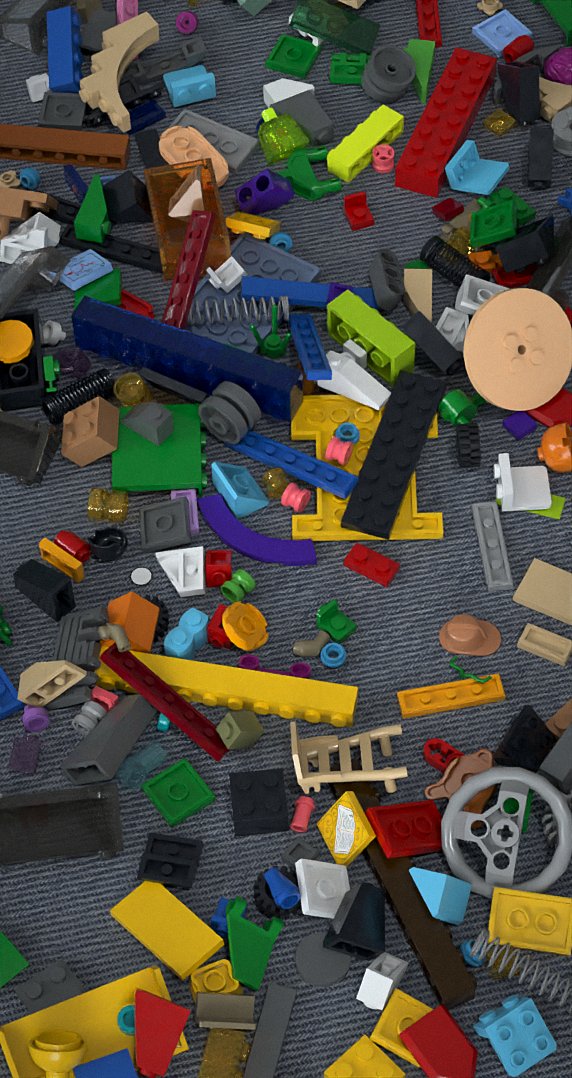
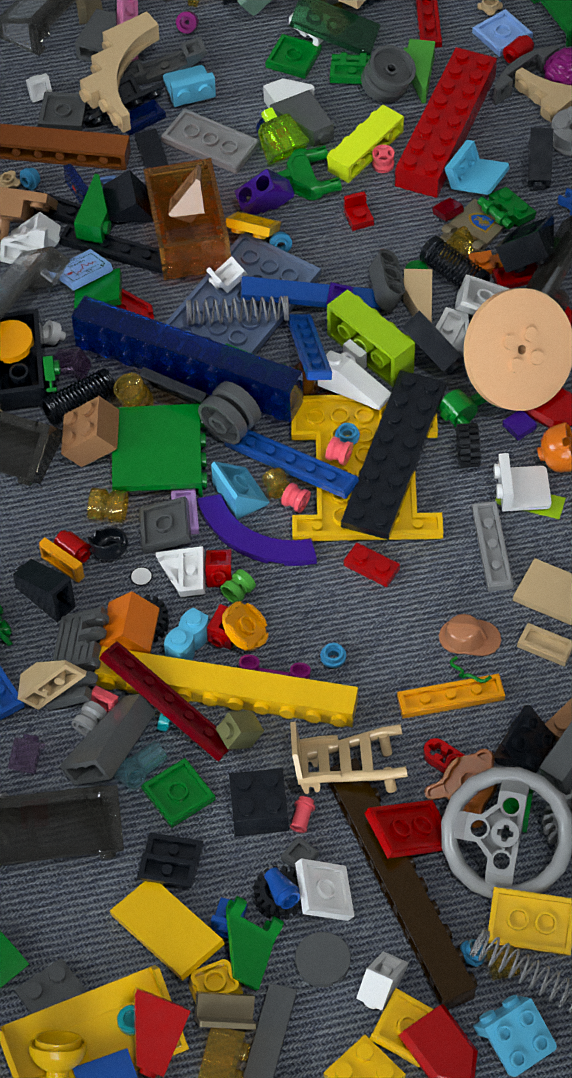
medium lavender tile [22,705,50,732] -> none
blue brick [47,6,84,94] -> none
dark tan arm [98,623,131,652] -> none
dark grey slope [120,401,174,447] -> none
dark red tile [155,210,216,349] -> none
light nougat tile [159,126,229,191] -> none
green plant [250,305,291,359] -> none
dark tan arm [293,631,330,657] -> none
green bracket [316,599,357,644] -> none
tile [317,791,376,868] -> none
black slope [323,882,385,961] -> none
medium azure slope [409,867,472,926] -> none
green tile [470,200,517,248] -> none
clear yellow plate [483,108,515,137] -> none
black slope [497,61,540,125] -> none

